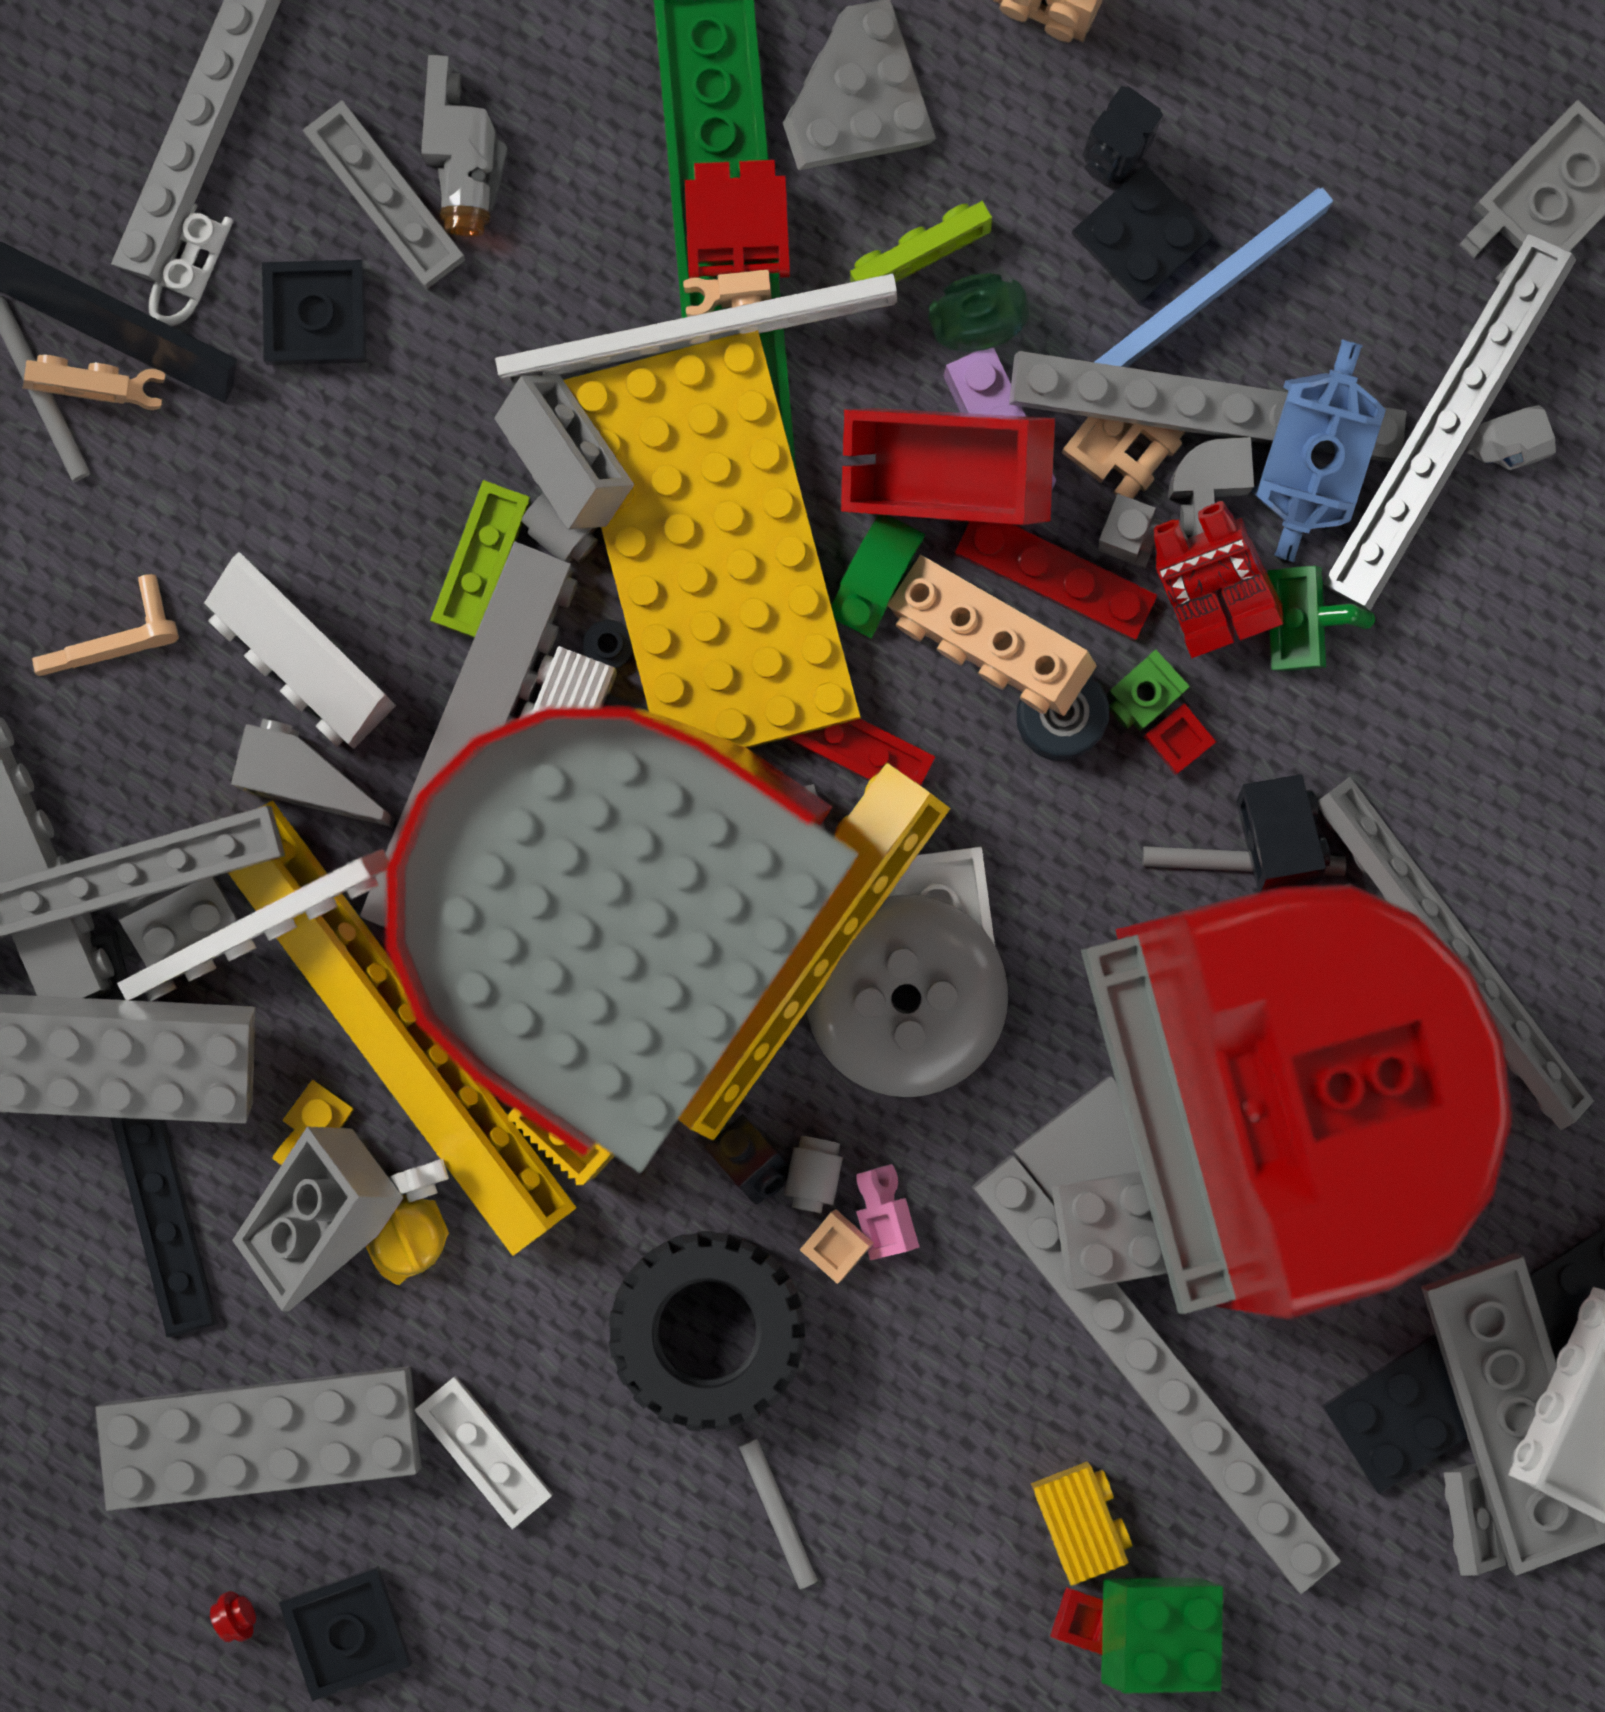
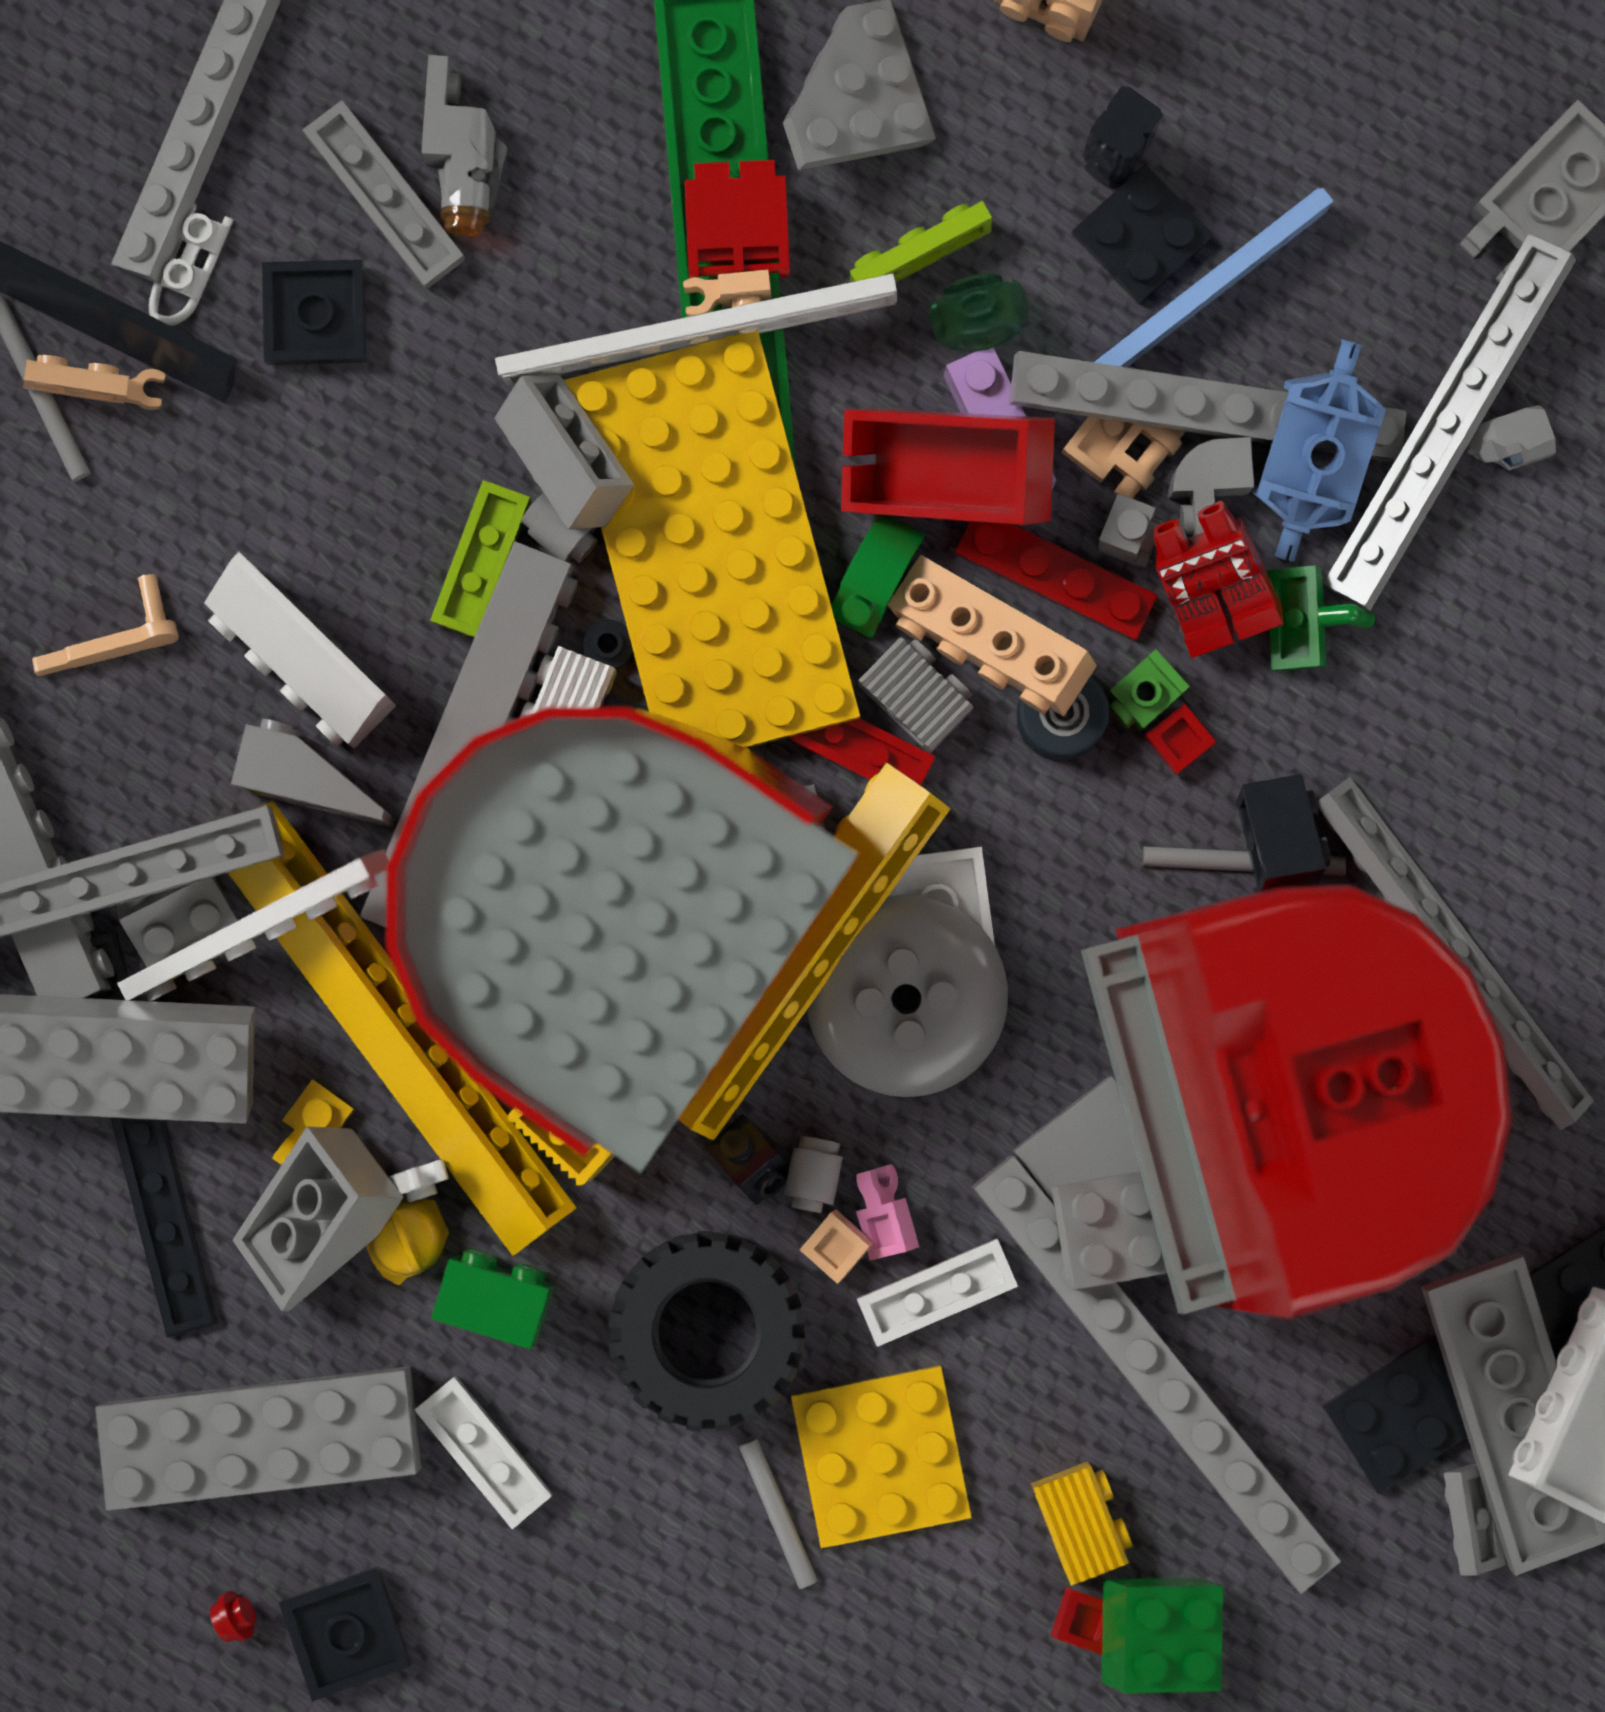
none -> green brick [431,1248,555,1349]
none -> yellow plate [791,1365,972,1549]
none -> white plate [857,1239,1018,1347]
none -> light grey brick [858,637,973,754]

